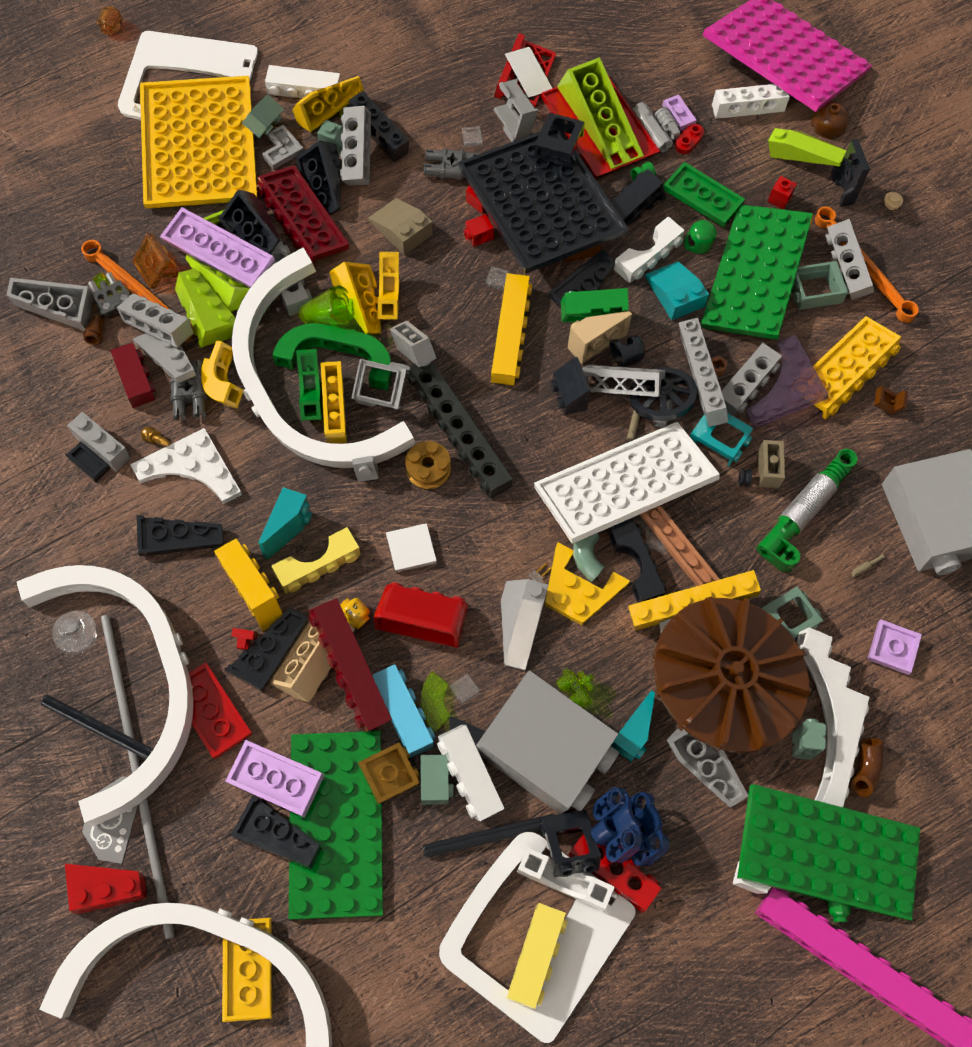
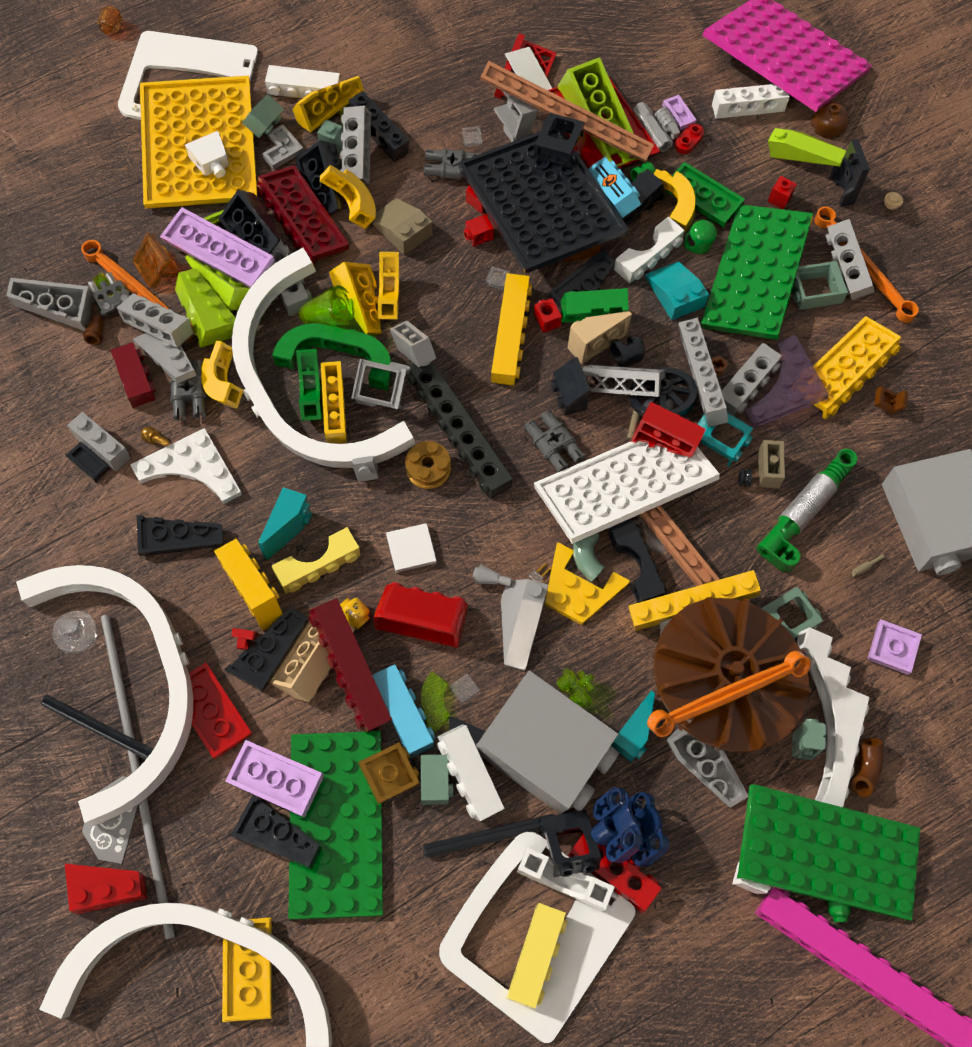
none -> white torso [185,131,229,178]
none -> yellow arch [320,165,376,229]
none -> light grey cone [473,564,513,587]
none -> nougat plate [480,61,654,163]
none -> dark grey pin [524,409,586,472]
none -> red brick [534,298,562,333]
none -> medium azure brick [589,157,641,218]
none -> red wedge [630,402,706,458]
none -> orange piece [647,651,811,737]
none -> yellow arch [654,169,695,232]

